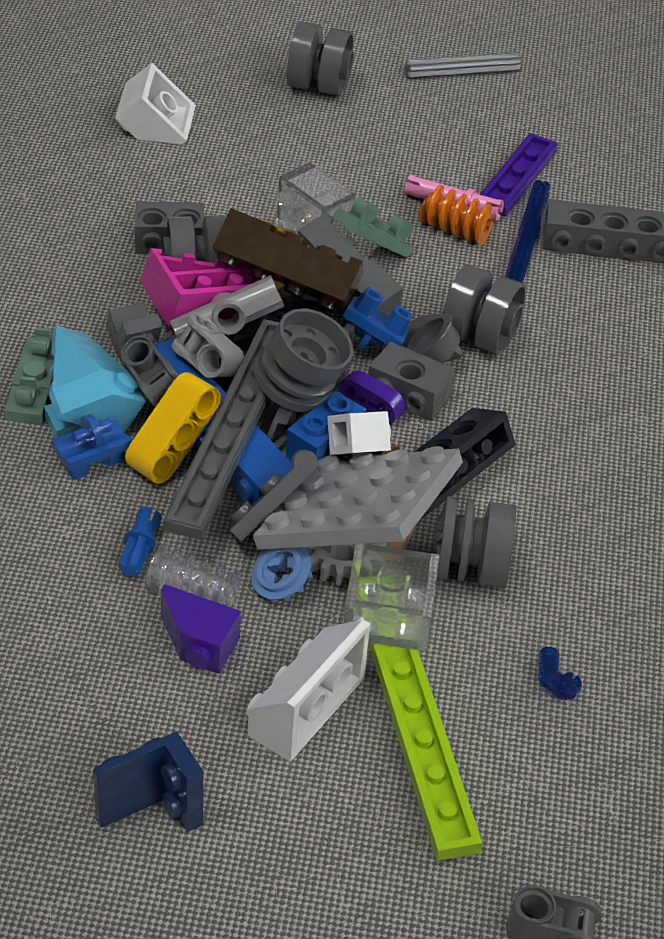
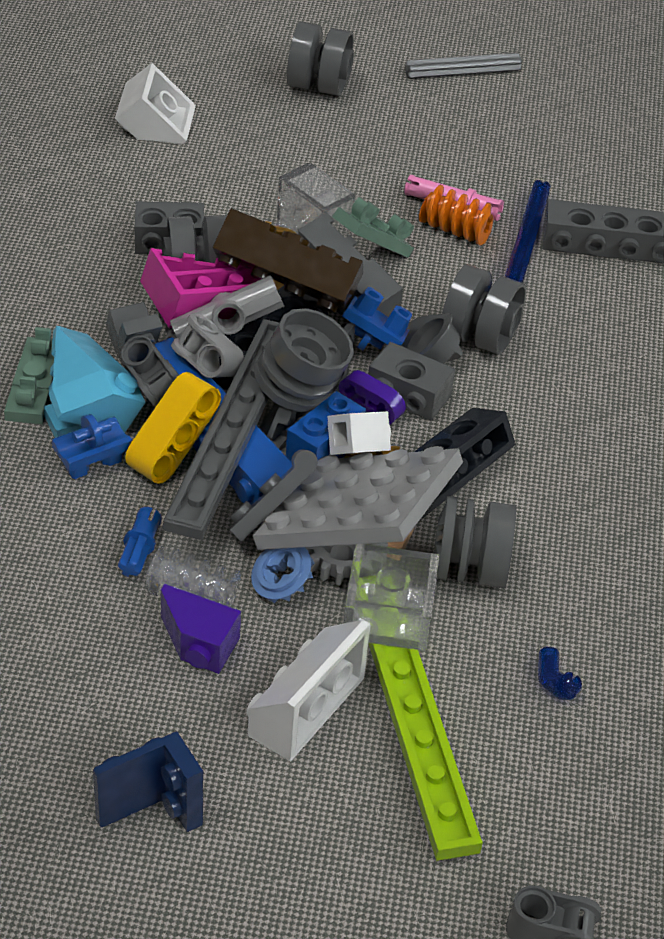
dark purple tile [480,133,558,217] -> none

